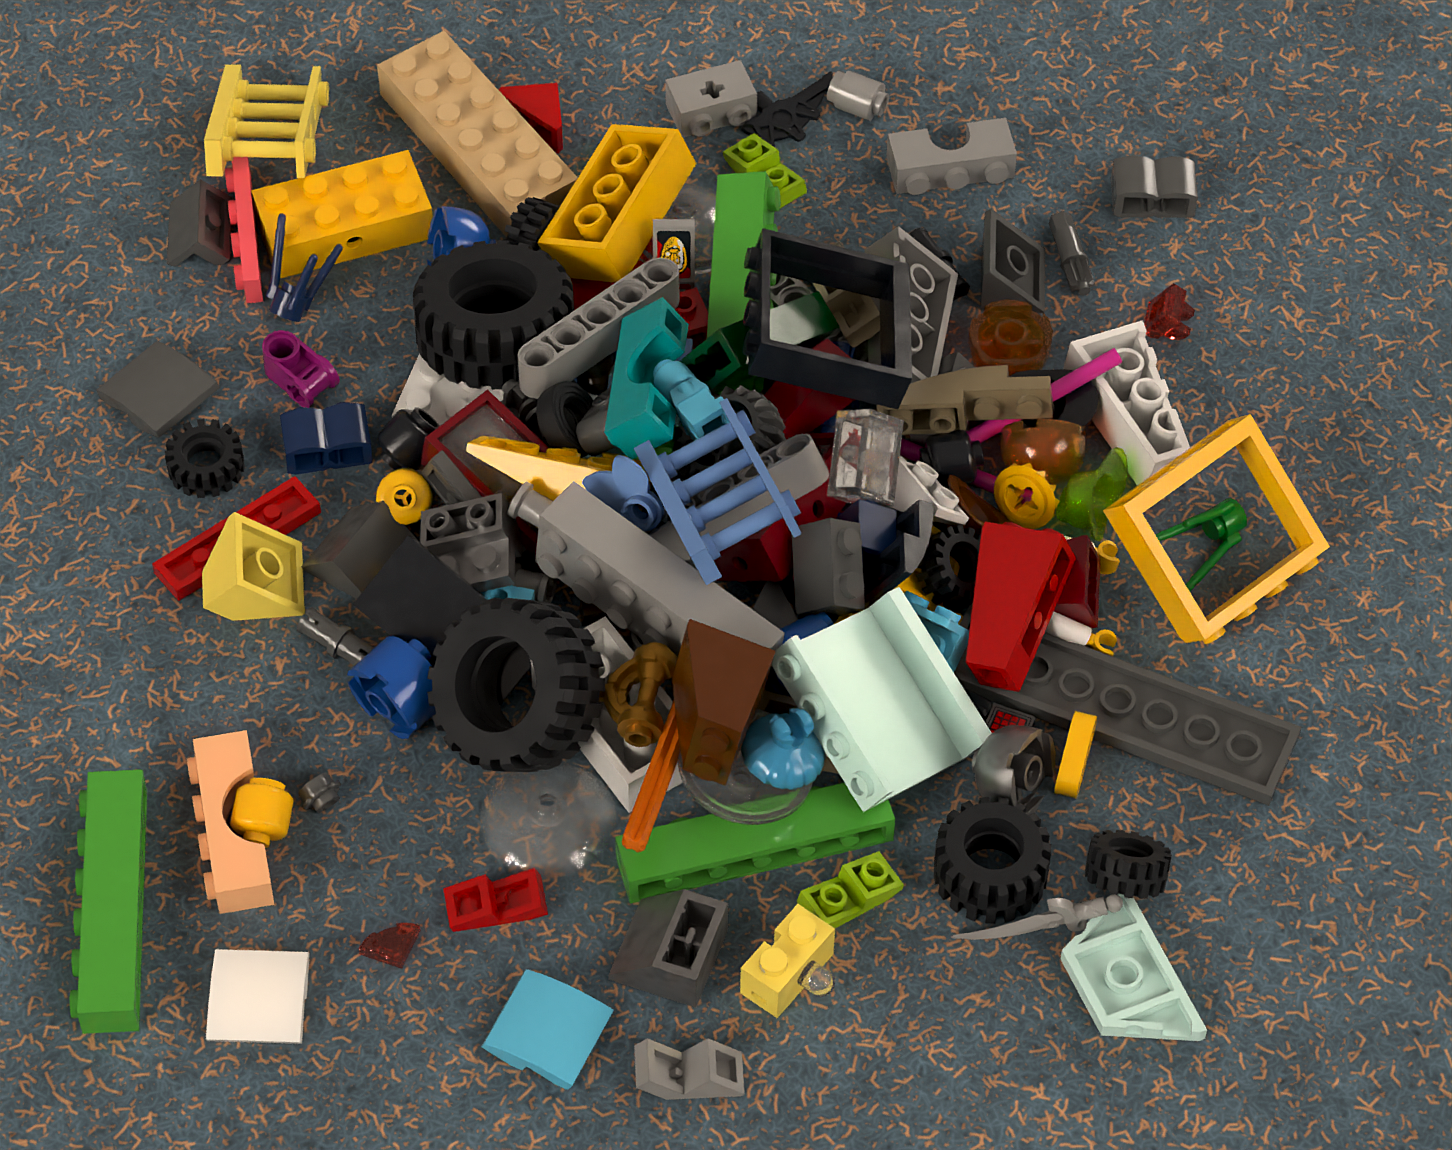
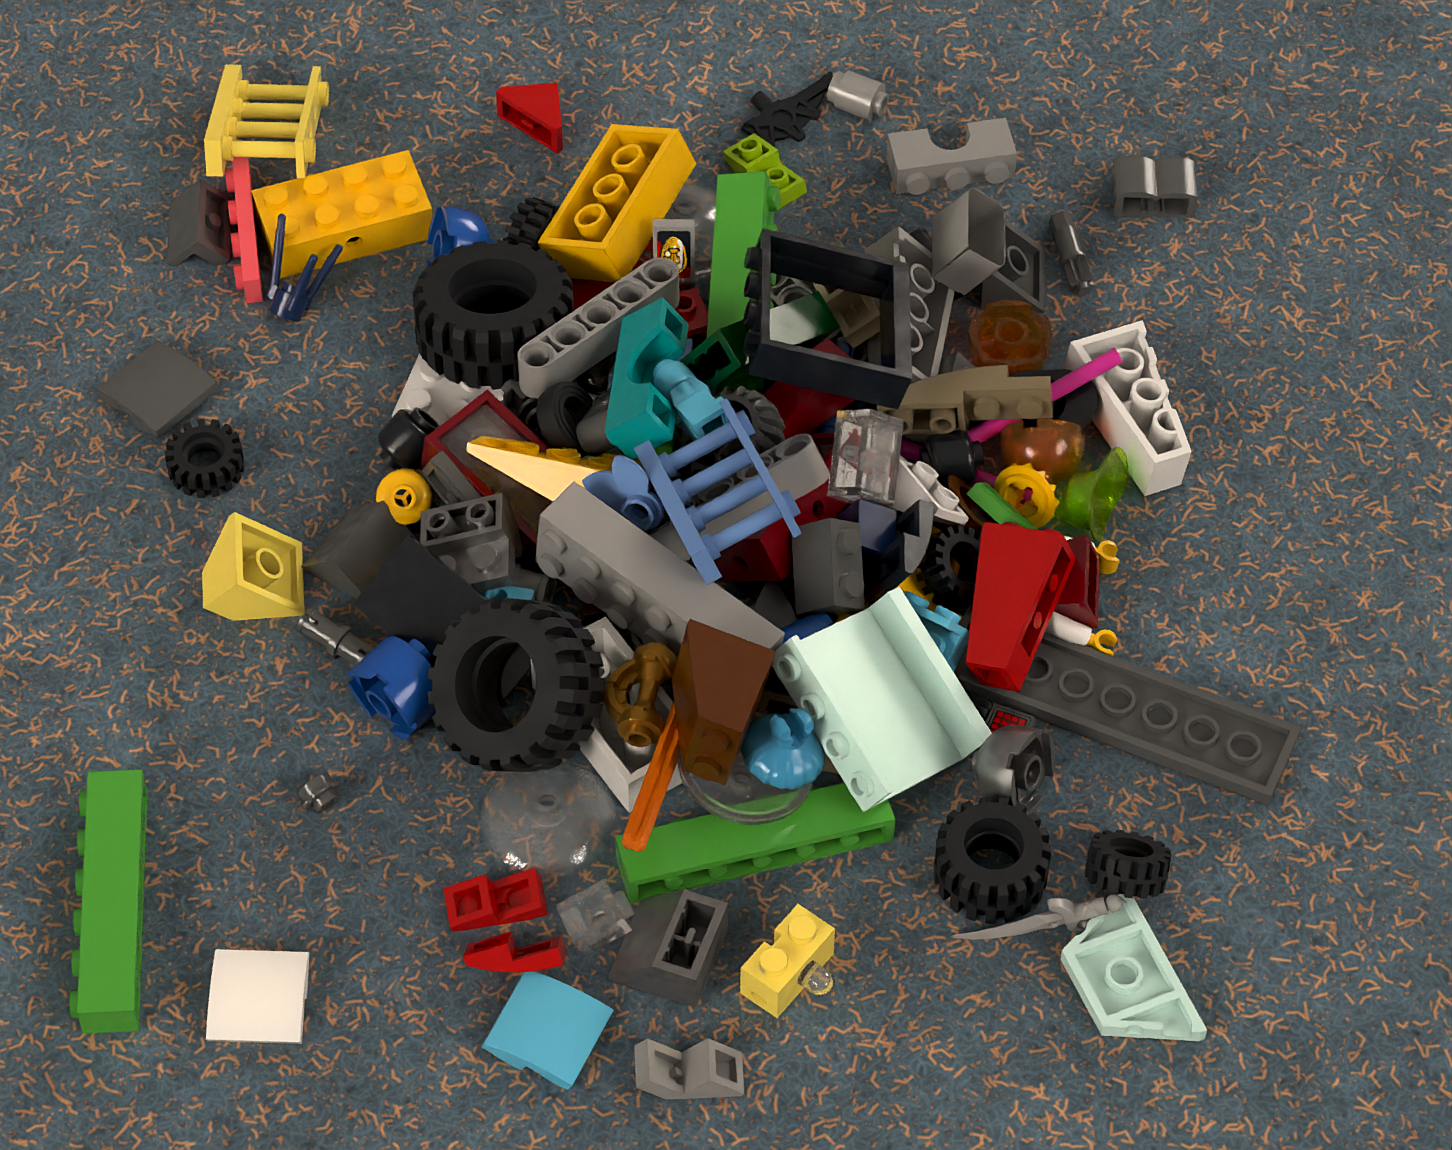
red plate [152,476,321,601] -> none
light nougat arch [187,730,274,914] -> none
yellow head [230,778,293,848] -> none
magenta piece [262,330,340,408] -> none
dark blue brick [280,402,372,475] -> none
clear red tile [359,923,420,969] -> none
tan brick [377,31,578,237] -> none
light grey bush [507,481,553,527] -> none
light grey brick [665,60,757,137] -> none
lime slope [796,851,904,928] -> none
yellow beam [1054,711,1097,799] -> none
yellow window [1103,414,1330,644] -> none
clear red tile [1144,283,1195,340] -> none
green plant [1155,498,1247,591] -> none
none -> red slope [463,931,567,973]
none -> clear brick [556,879,635,958]
none -> light grey piece [932,188,1005,295]
none -> bright green tile [967,482,1038,530]

